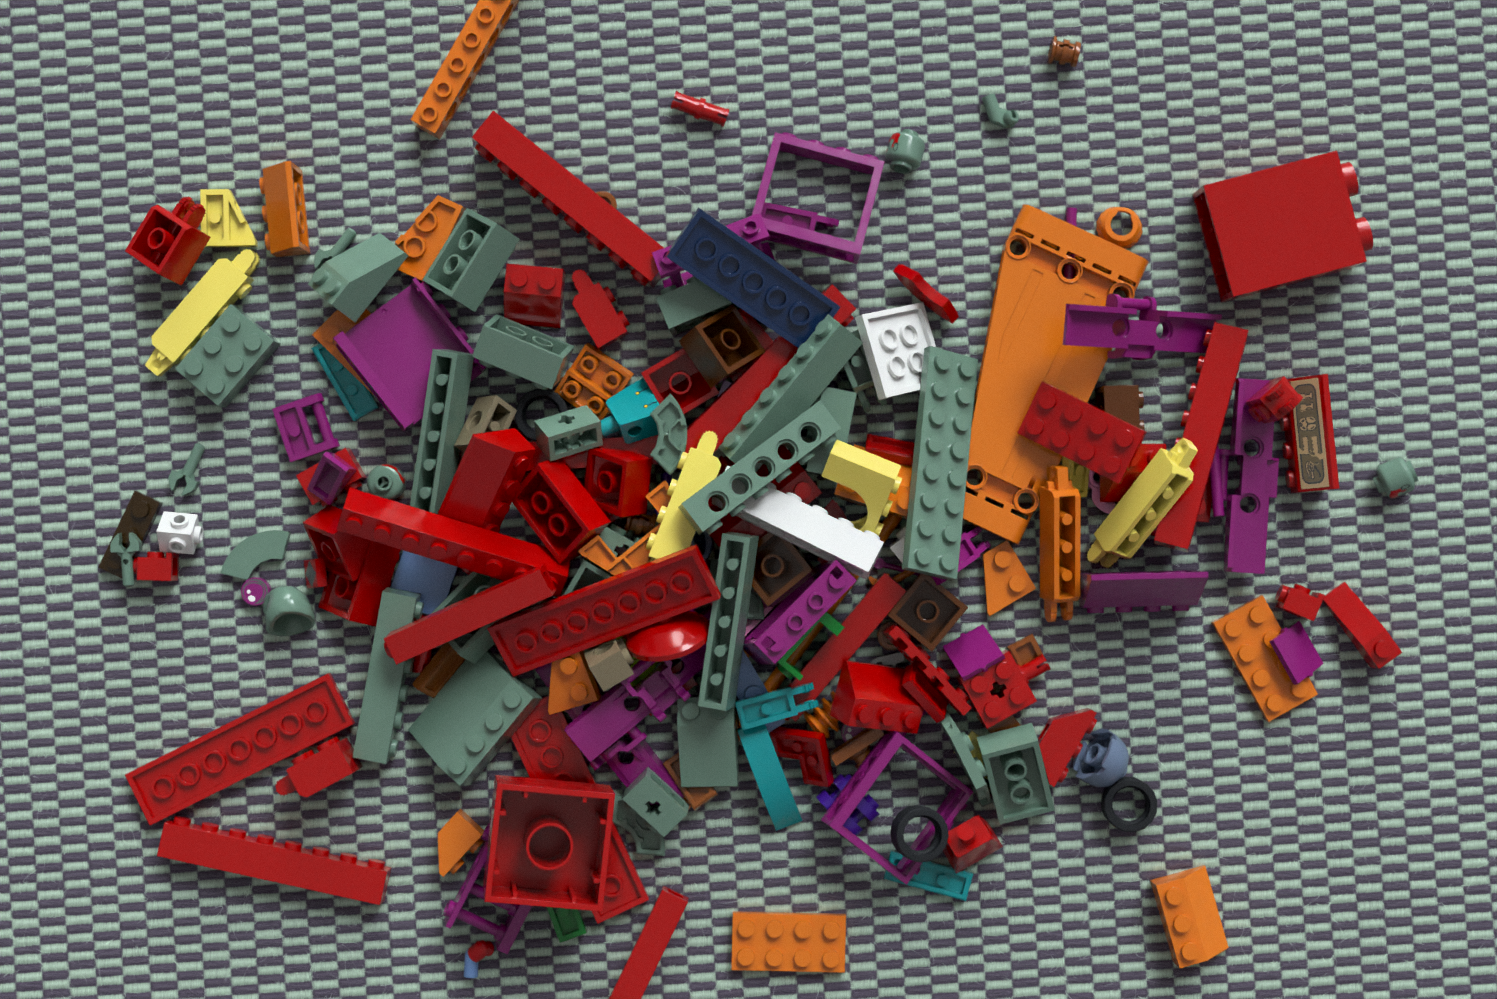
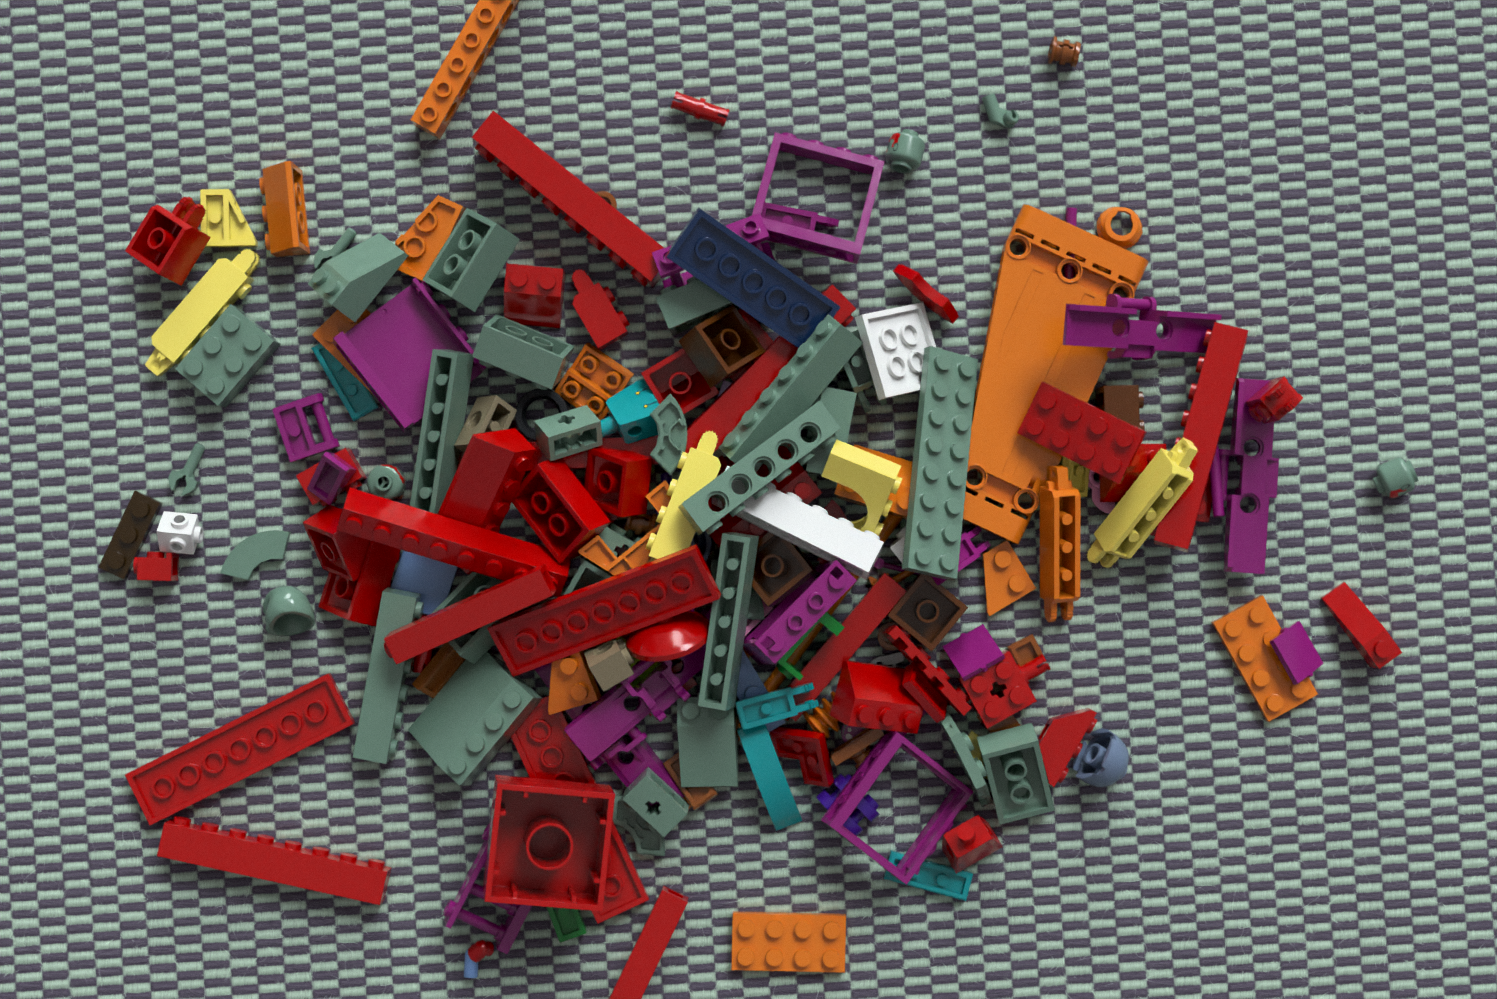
sand green bar [110,532,142,587] -> none
magenta tile [241,577,271,606] -> none
red hinge [275,736,363,797] -> none
red tile [304,558,328,588] -> none
orange slope [438,809,484,877] -> none
red tile [865,434,915,466] -> none
black tyre [890,805,949,863] -> none
magenta slope [1079,570,1208,613] -> none
black tyre [1101,776,1158,832] -> none
orange slope [1150,865,1229,968] -> none
red brick [1192,150,1373,303] -> none
red brick [1275,584,1325,621] -> none
slope [1280,374,1340,493] -> none

